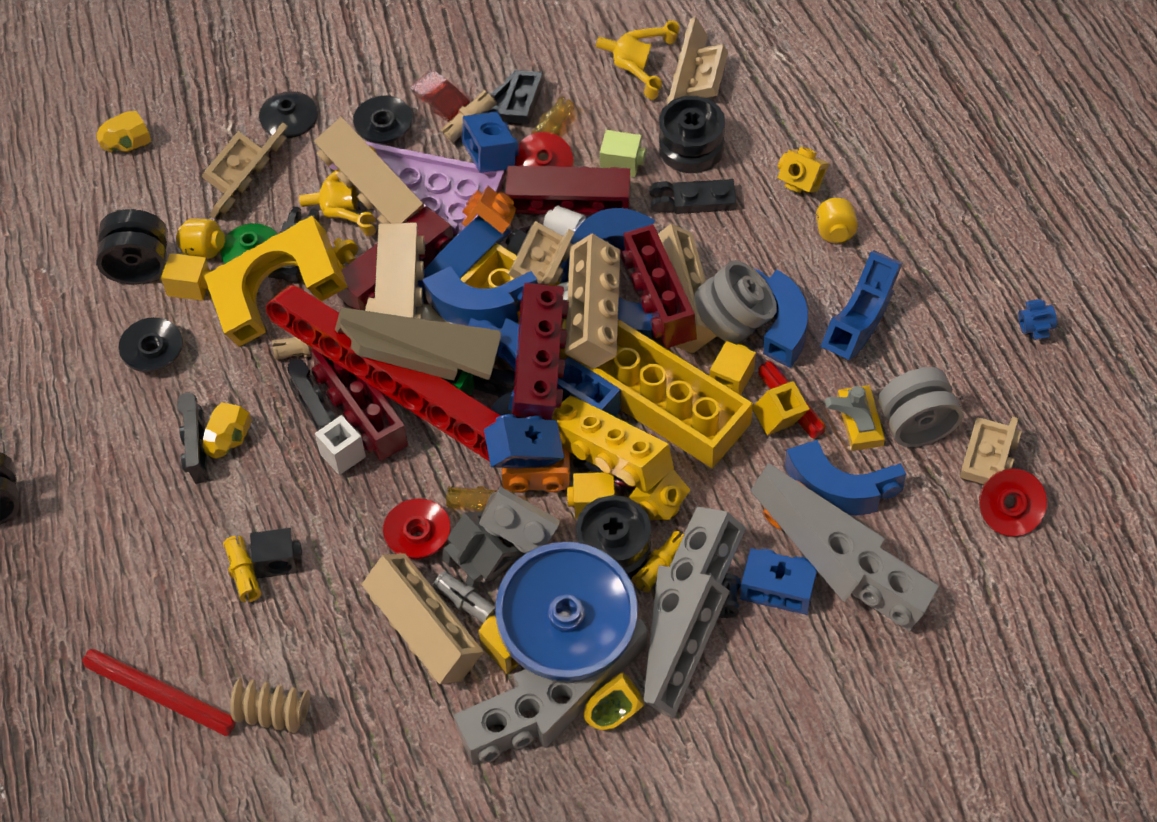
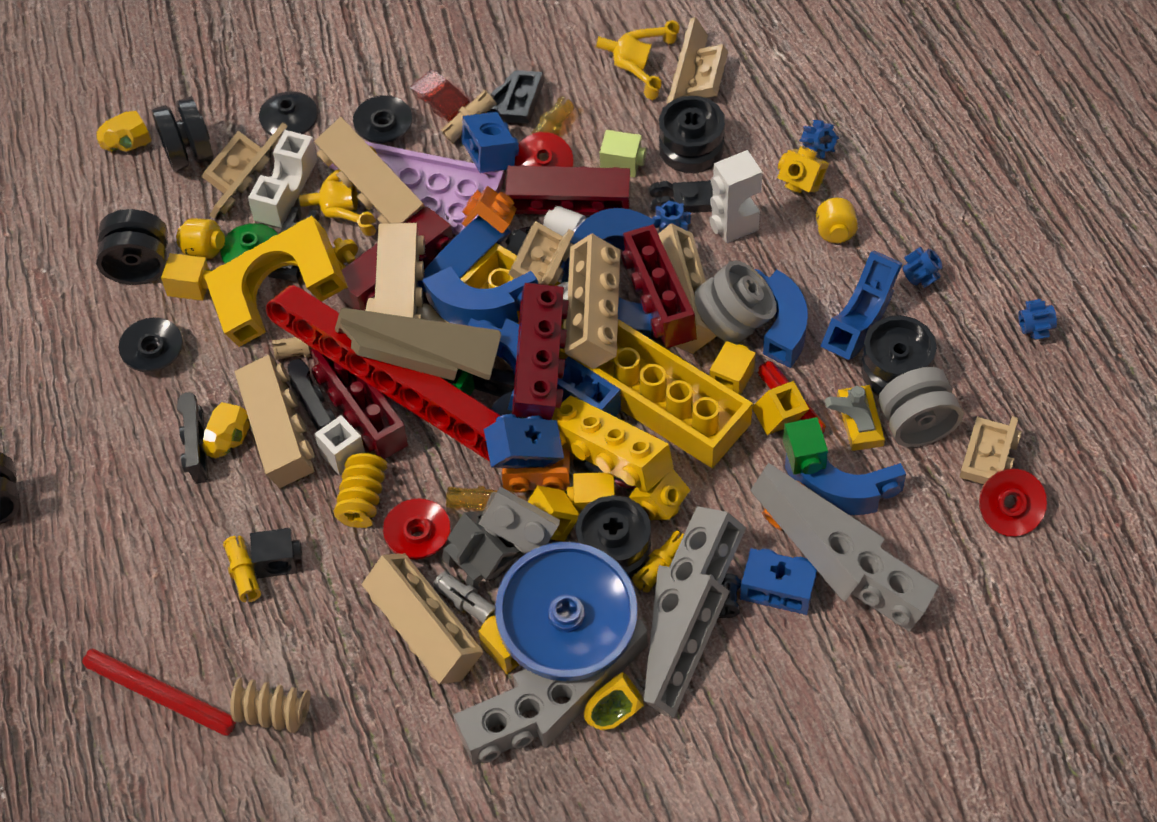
none -> black wheel [151,96,214,172]
none -> tan brick [234,355,315,488]
none -> white arch [248,130,317,228]
none -> yellow piece [333,453,388,528]
none -> yellow brick [527,485,579,542]
none -> blue gear [652,201,691,232]
none -> white arch [709,150,763,243]
none -> green brick [783,417,828,475]
none -> blue gear [799,120,839,158]
none -> black wheel [860,315,937,395]
none -> blue gear [903,247,943,288]

